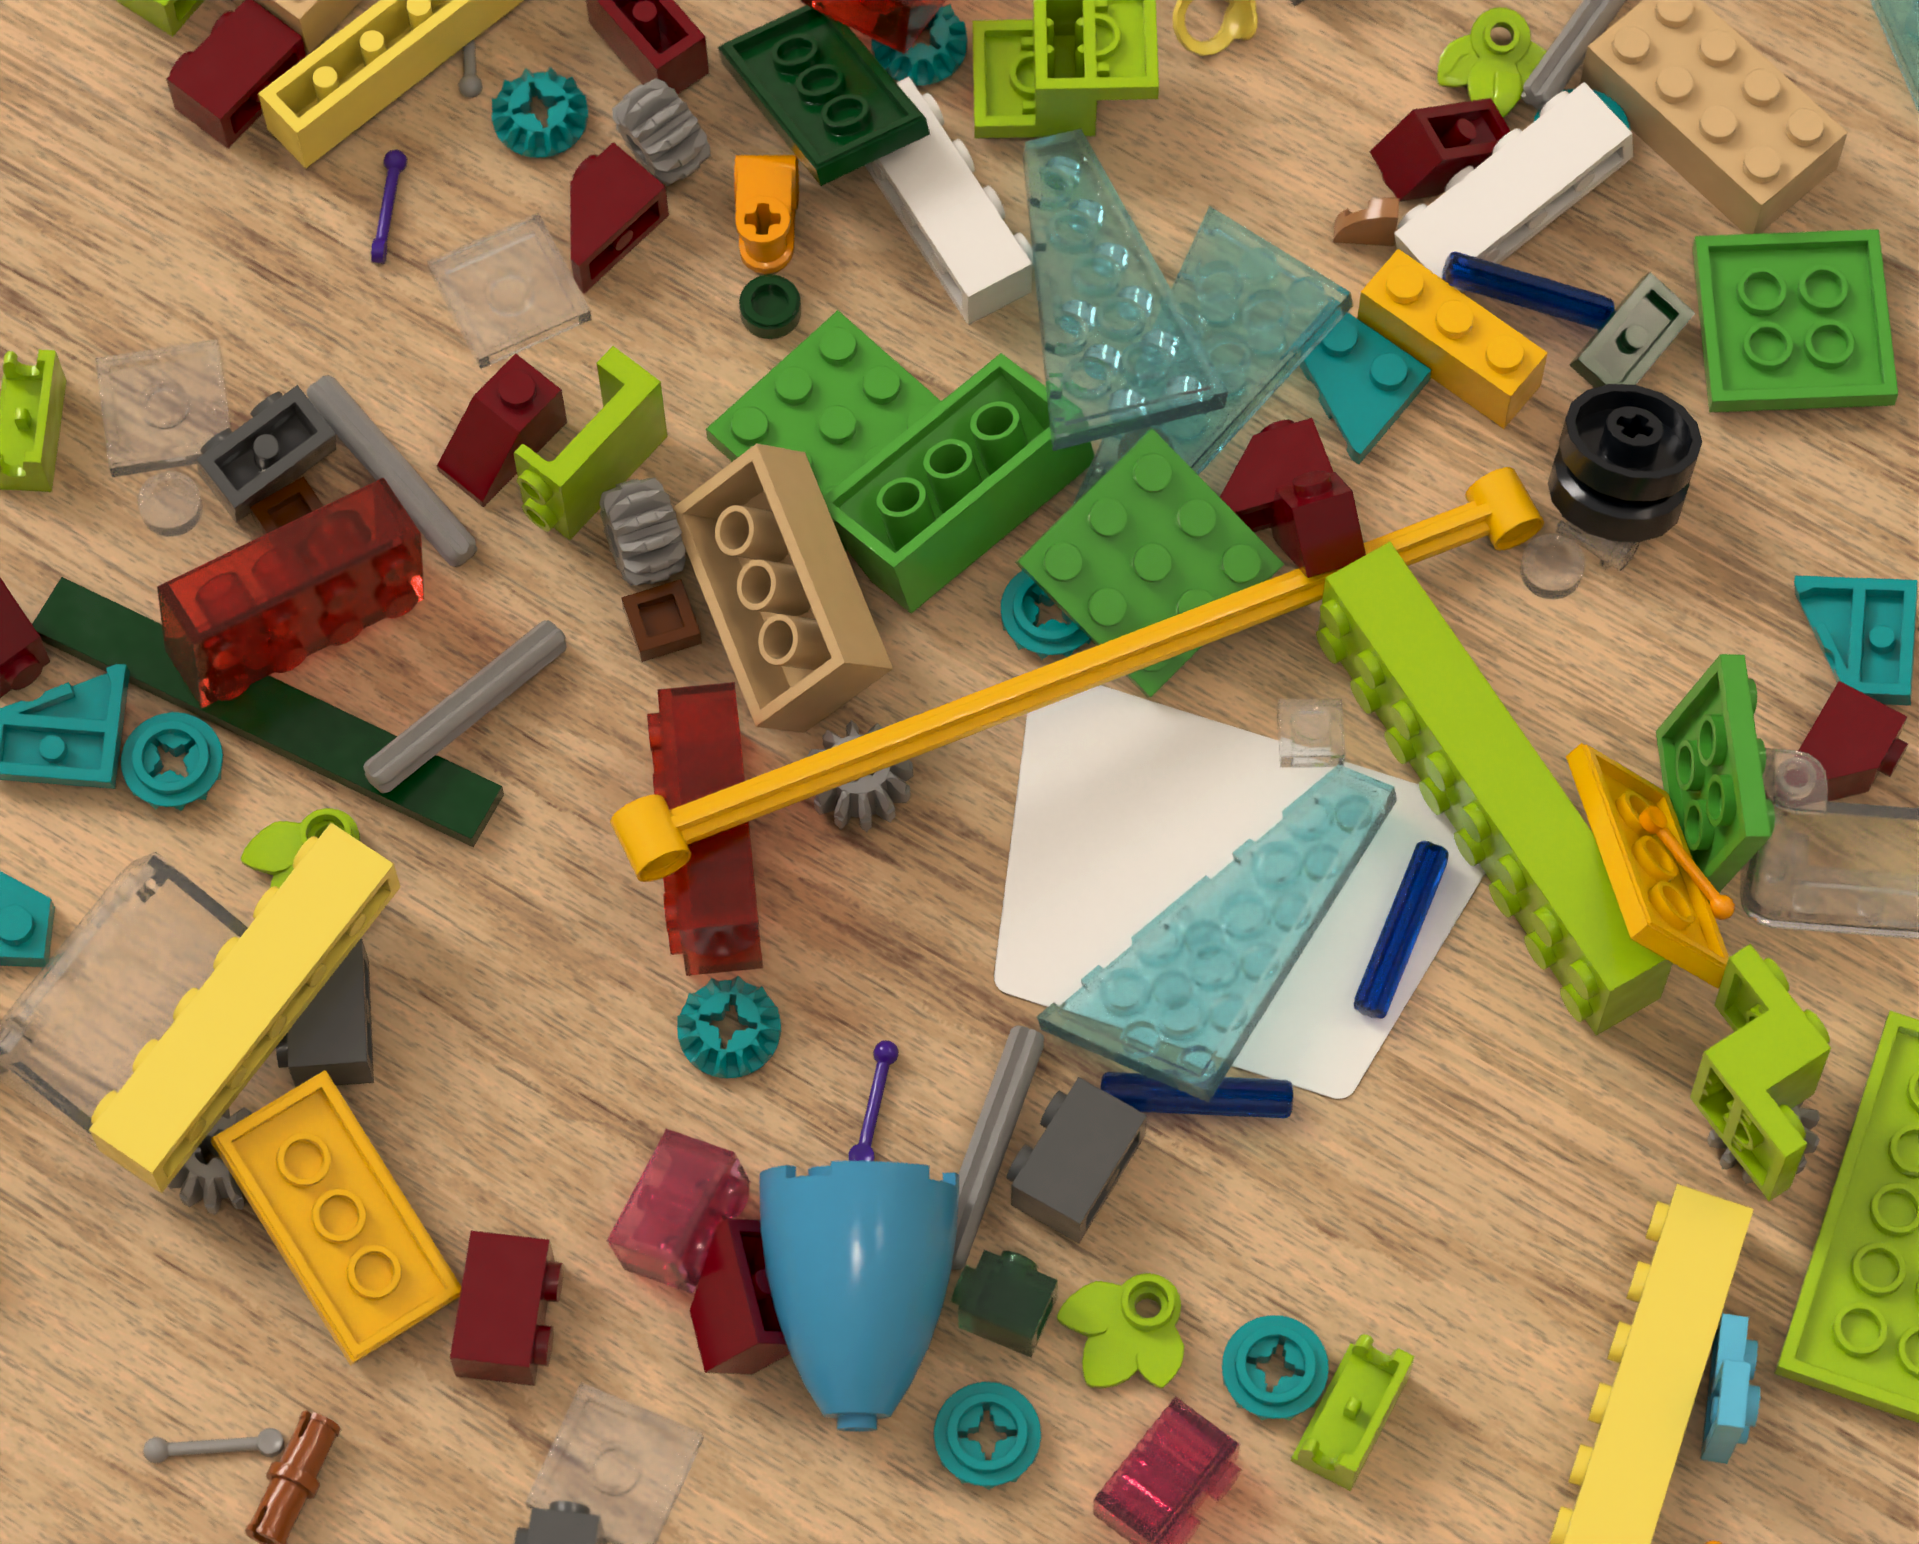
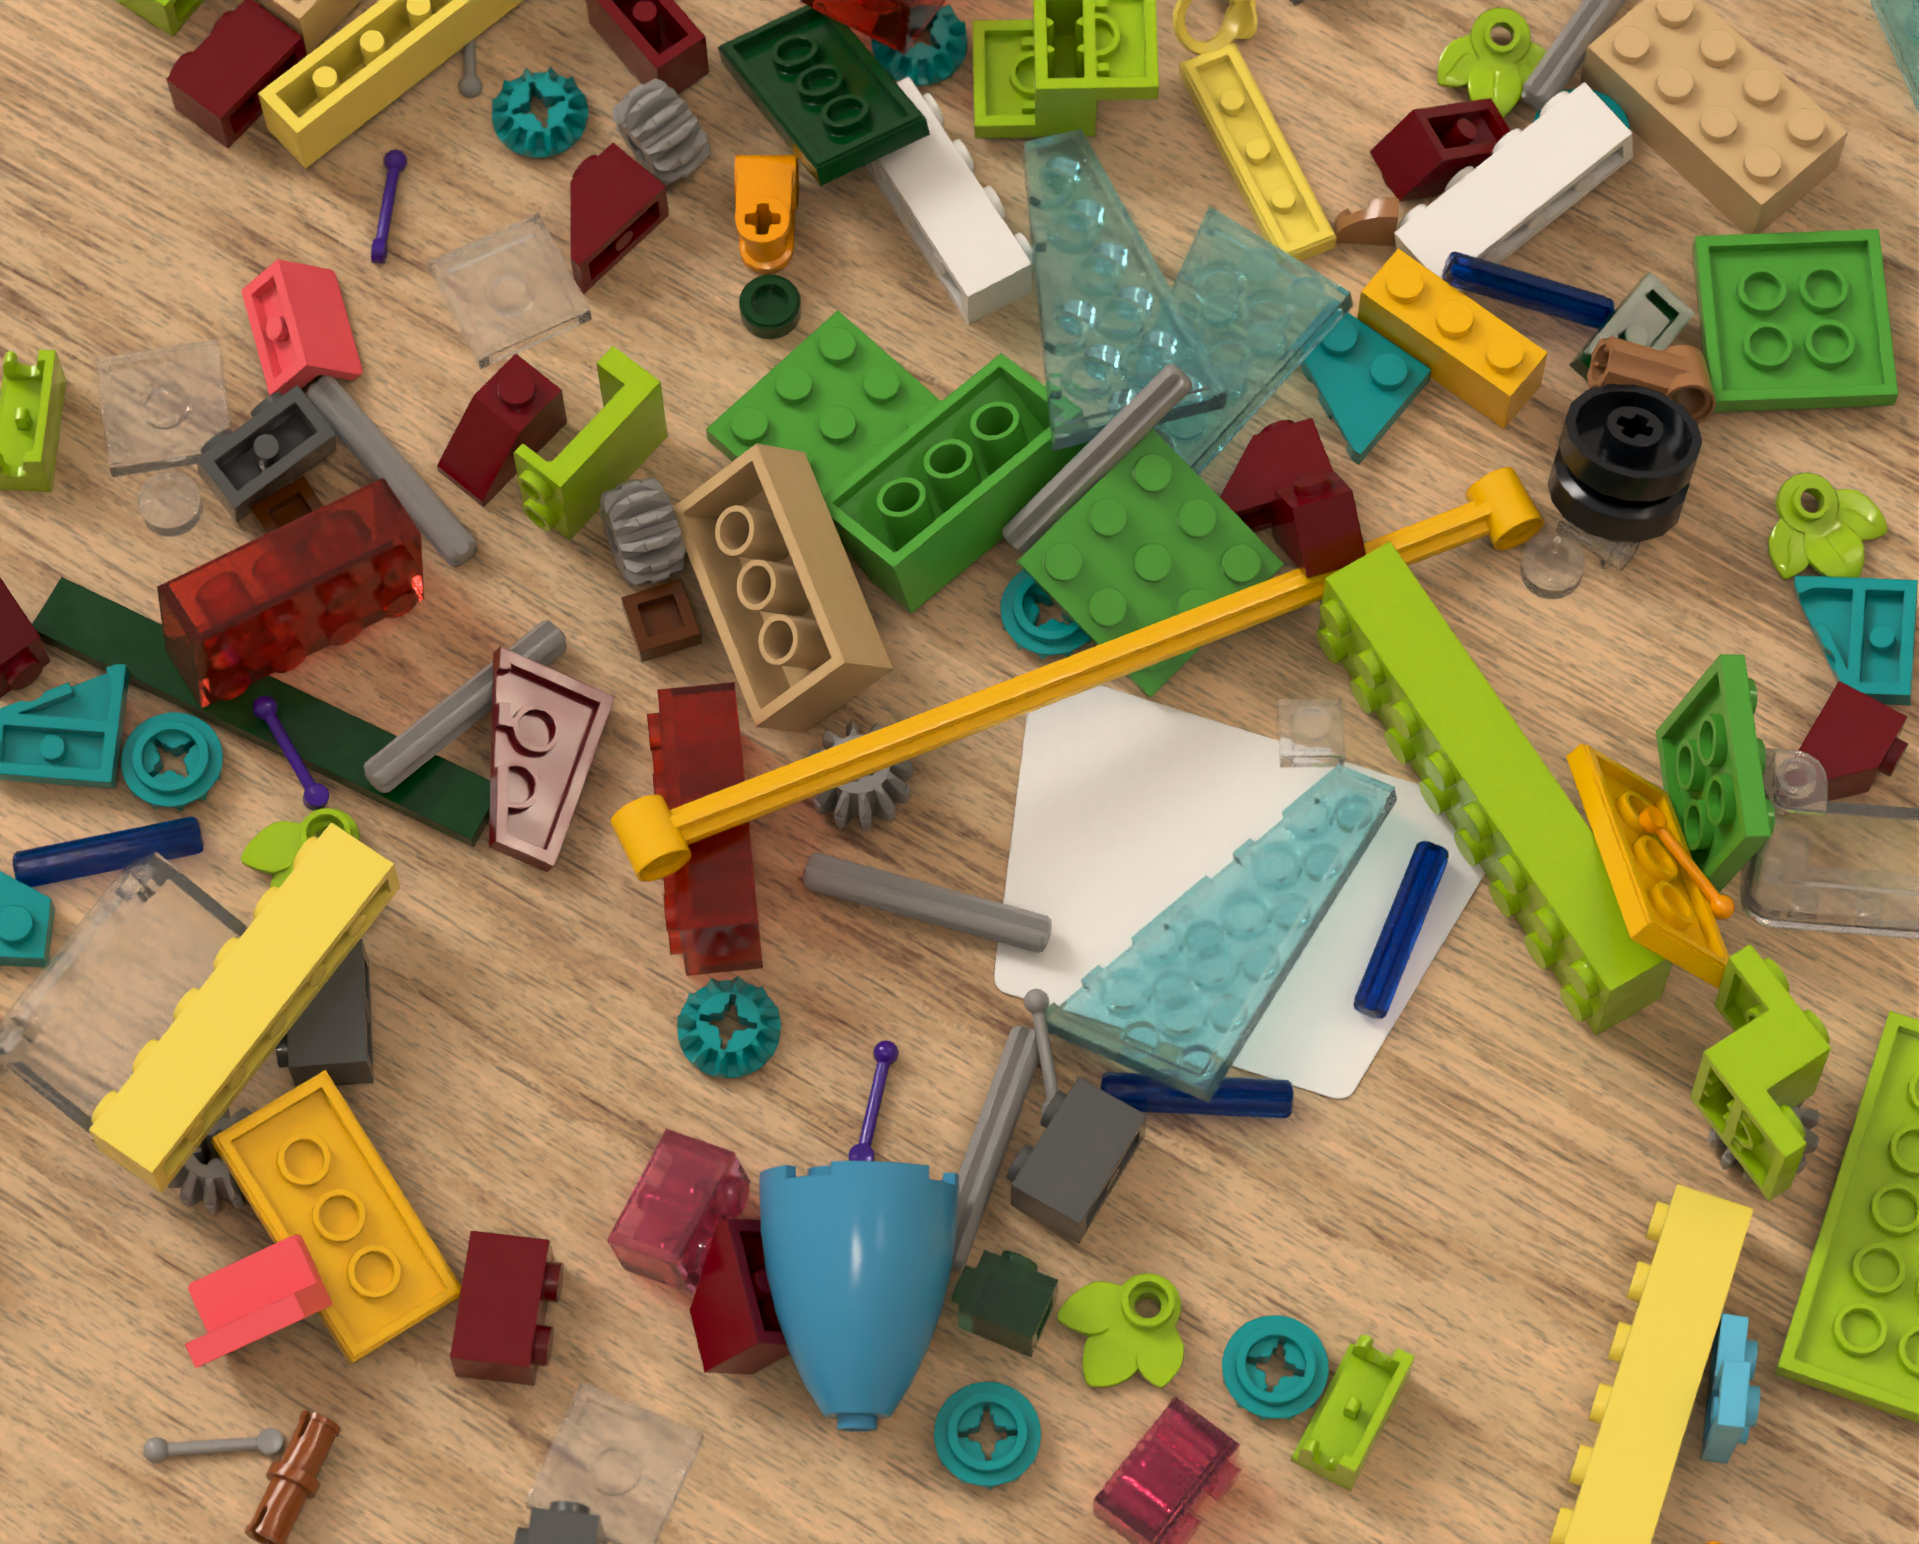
none -> clear blue axle [12,816,204,887]
none -> coral panel [185,1234,333,1368]
none -> coral panel [241,259,363,396]
none -> dark purple hinge [252,695,329,811]
none -> wing [489,646,615,872]
none -> light grey axle [803,852,1052,953]
none -> light grey axle [1002,363,1193,553]
none -> light grey hinge [1024,989,1059,1116]
none -> light yellow tile [1179,42,1337,270]
none -> medium nougat piece [1587,336,1716,424]
none -> lime plate [1768,472,1887,580]

